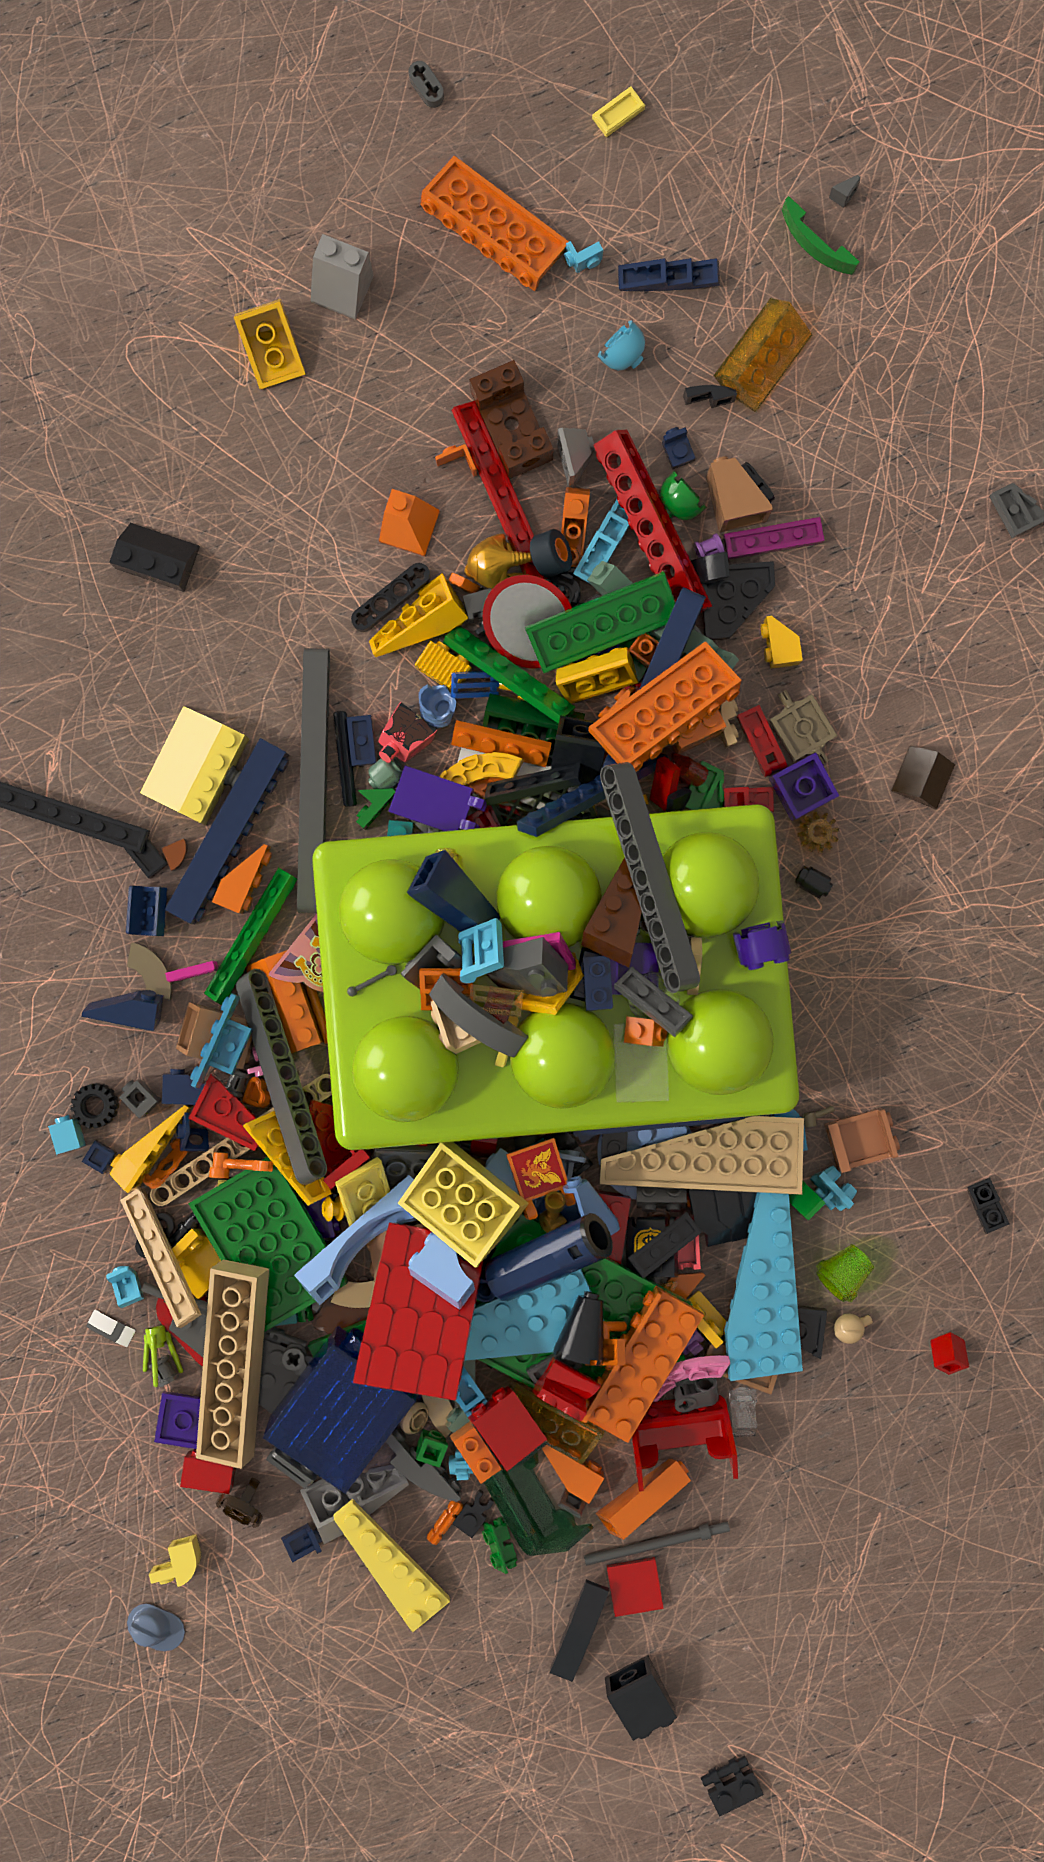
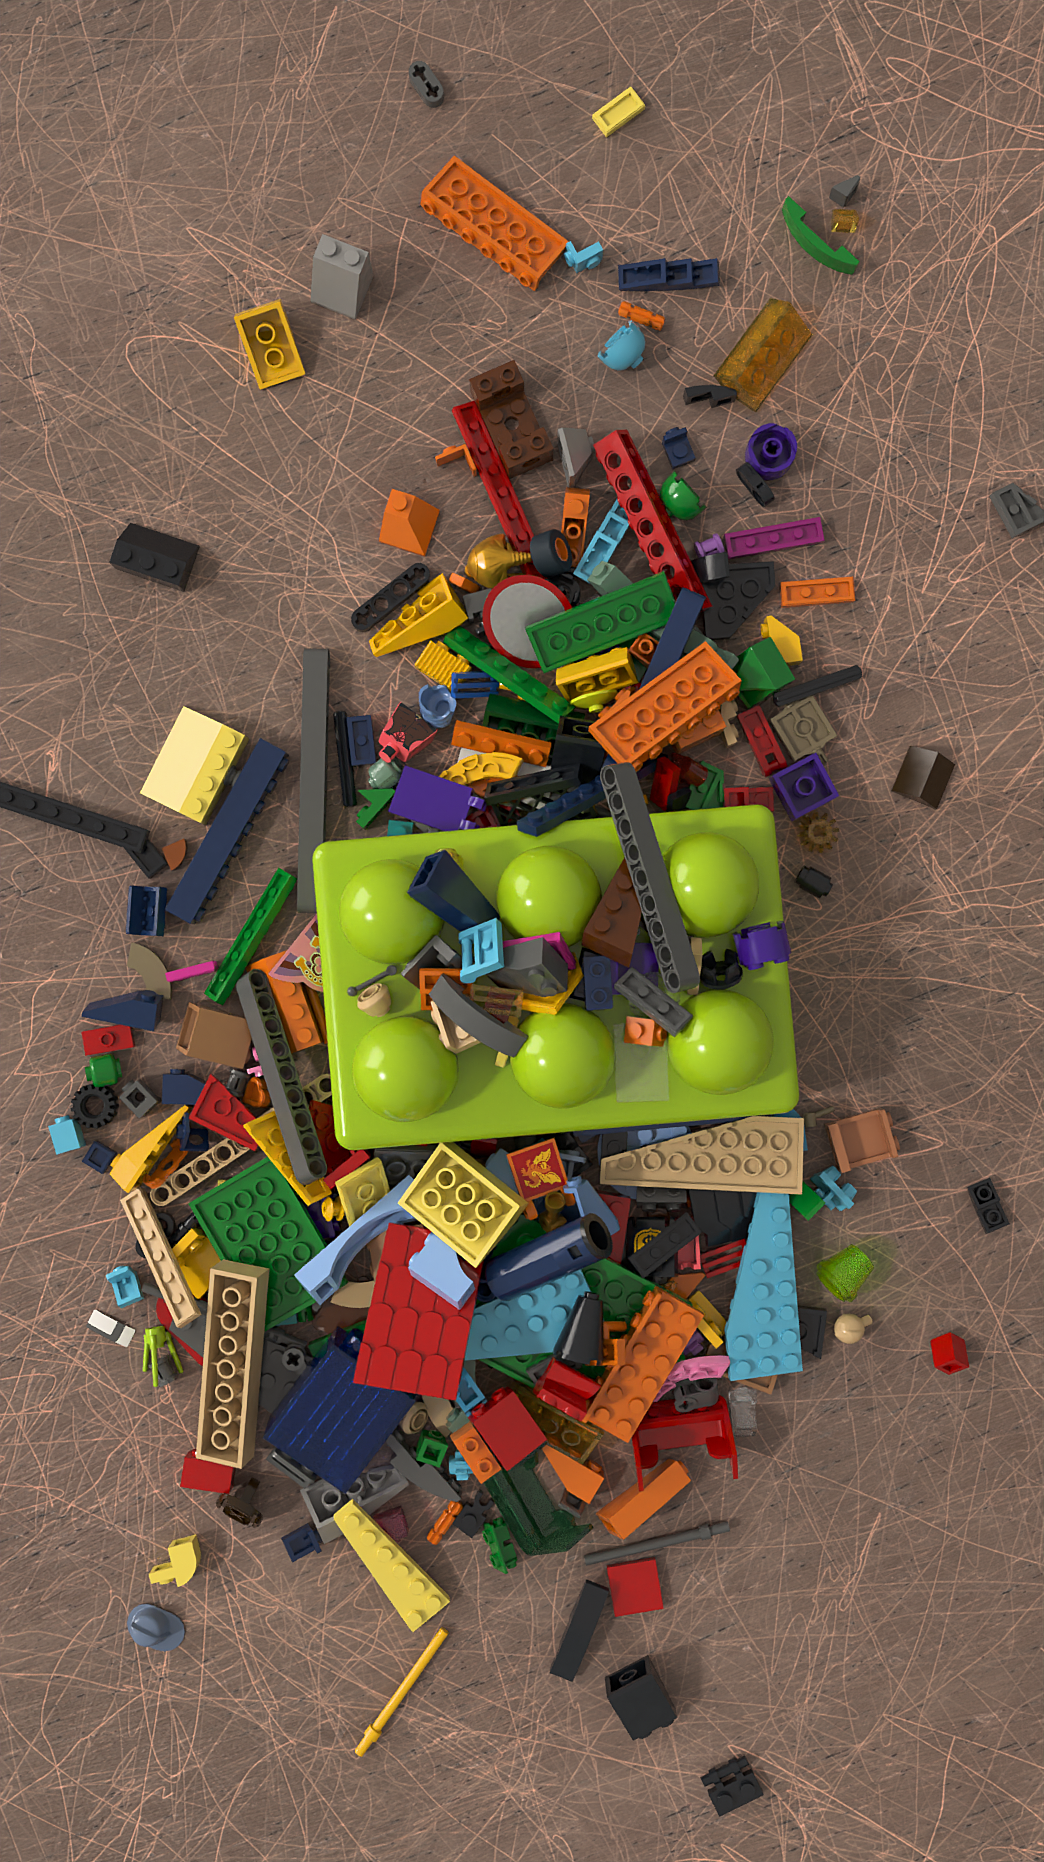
dark purple plate [154,1391,201,1449] -> none
dark azure bracket [190,993,253,1088] -> none
orange brick [209,1152,273,1179] -> none
orange slope [212,844,272,914] -> none
medium nougat slope [706,456,773,533] -> none
none -> red plate [81,1025,135,1056]
none -> green head [85,1054,122,1088]
none -> yellow bar [355,1627,449,1757]
none -> tan cone [357,983,392,1017]
none -> clear pink brick [372,1505,409,1543]
none -> neon yellow dish [570,689,618,713]
none -> orange axle [618,301,665,331]
none -> black piece [700,949,743,990]
none -> red tile [700,1239,746,1279]
none -> green piece [732,637,795,709]
none -> dark purple brick [745,423,797,480]
none -> black axle [773,665,862,707]
none -> orange tile [779,576,855,608]
none -> clear yellow slope [831,209,859,233]

